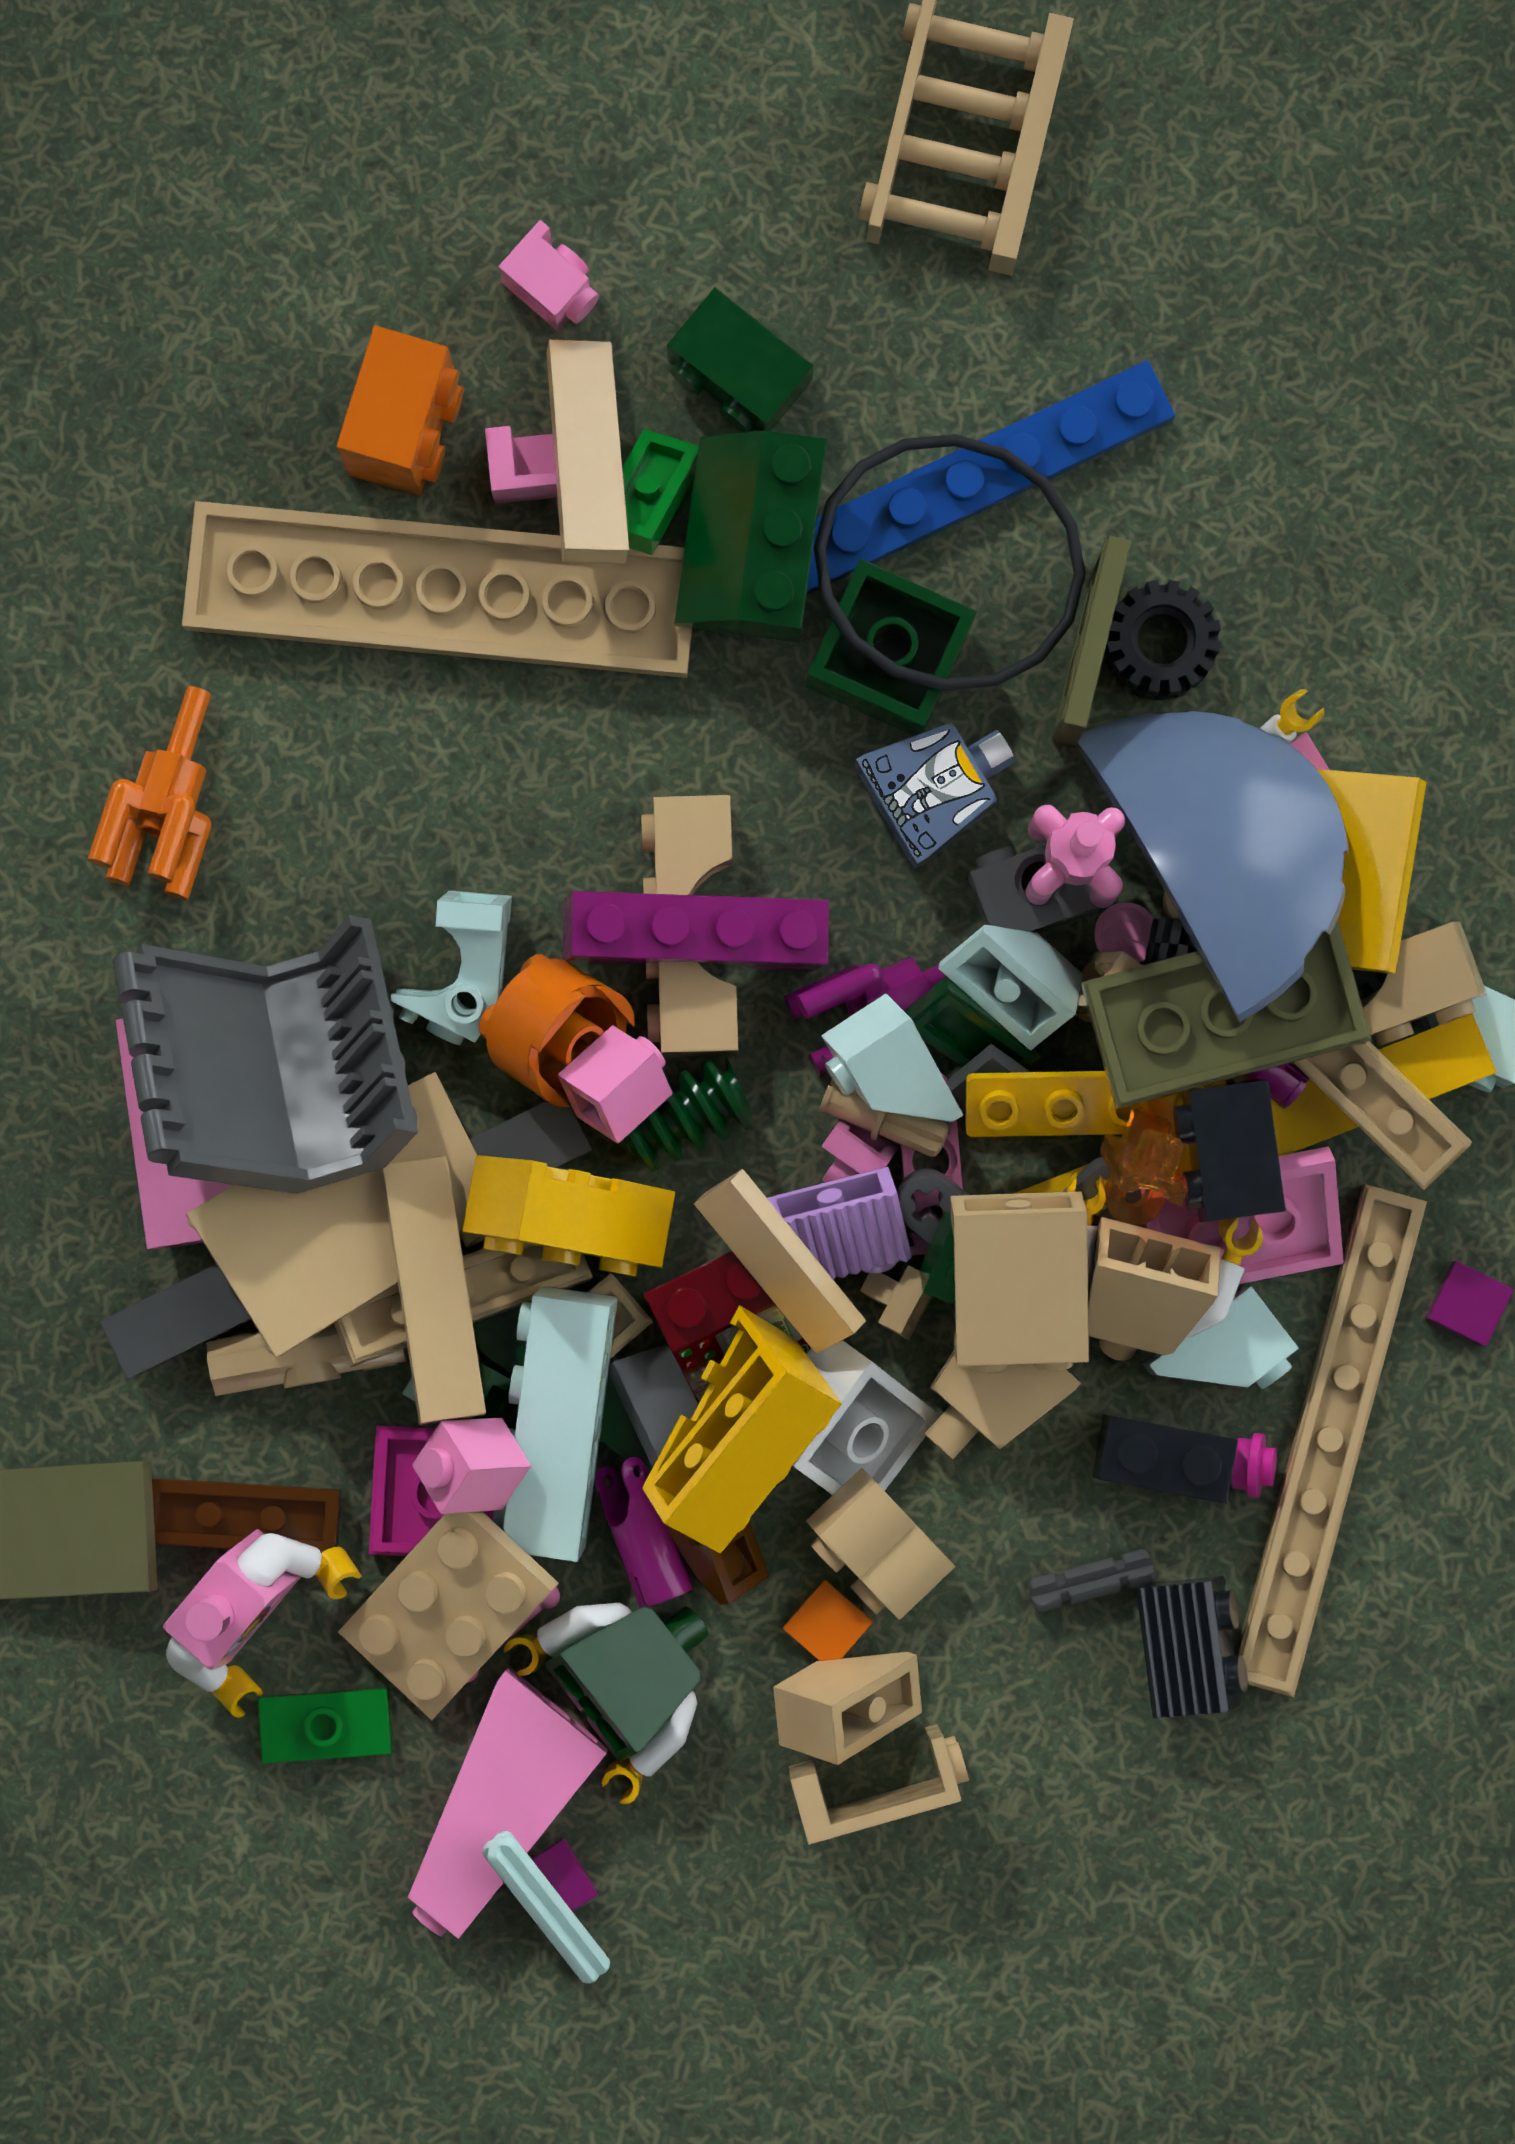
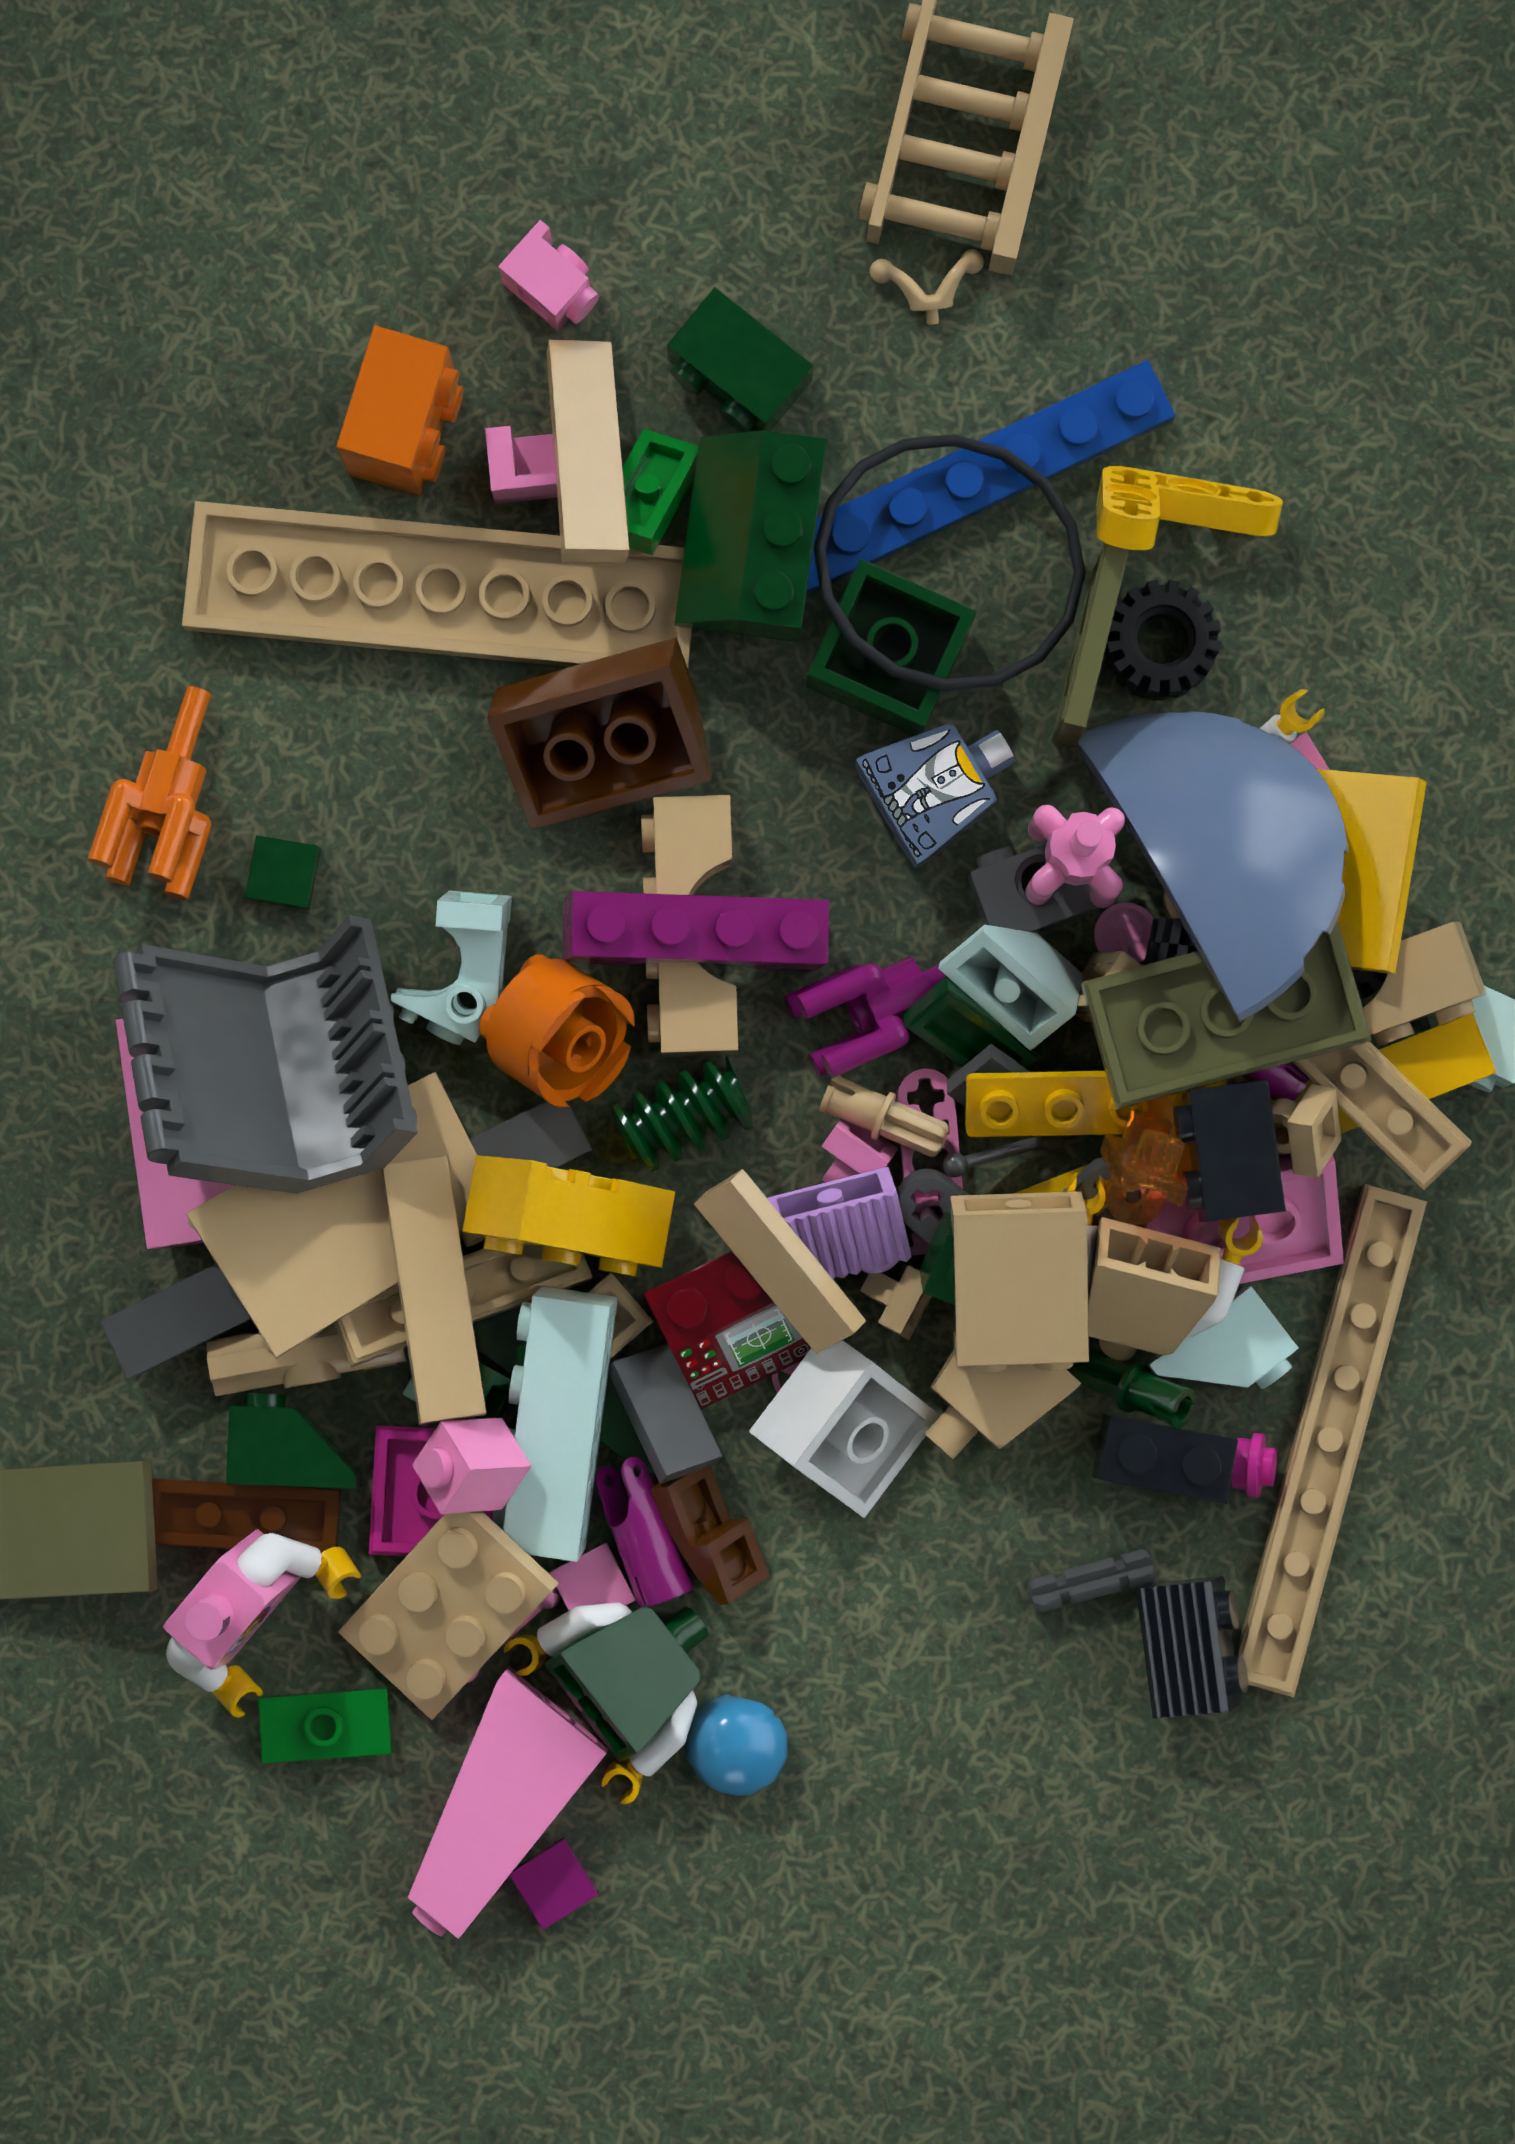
light aqua axle [482,1831,610,1984] -> none
bright pink brick [557,1025,673,1144] -> none
yellow wedge [642,1305,842,1554] -> none
tan slope [773,1652,922,1765] -> none
orange tile [782,1578,873,1661] -> none
tan panel [789,1724,969,1845] -> none
tan brick [806,1468,956,1620] -> none
light aqua slope [821,994,963,1122] -> none
magenta tile [1425,1261,1514,1347] -> none
none -> dark green slope [226,1393,362,1489]
none -> dark green tile [245,835,321,911]
none -> reddish brown slope [487,637,712,830]
none -> bright pink tile [549,1542,636,1611]
none -> dark azure hair [685,1694,788,1796]
none -> tan piece [869,249,984,324]
none -> dark grey hinge [943,1135,1066,1177]
none -> dark green axle [1072,1350,1196,1428]
none -> yellow beam [1096,466,1283,550]
none -> tan tile [1271,1084,1342,1178]

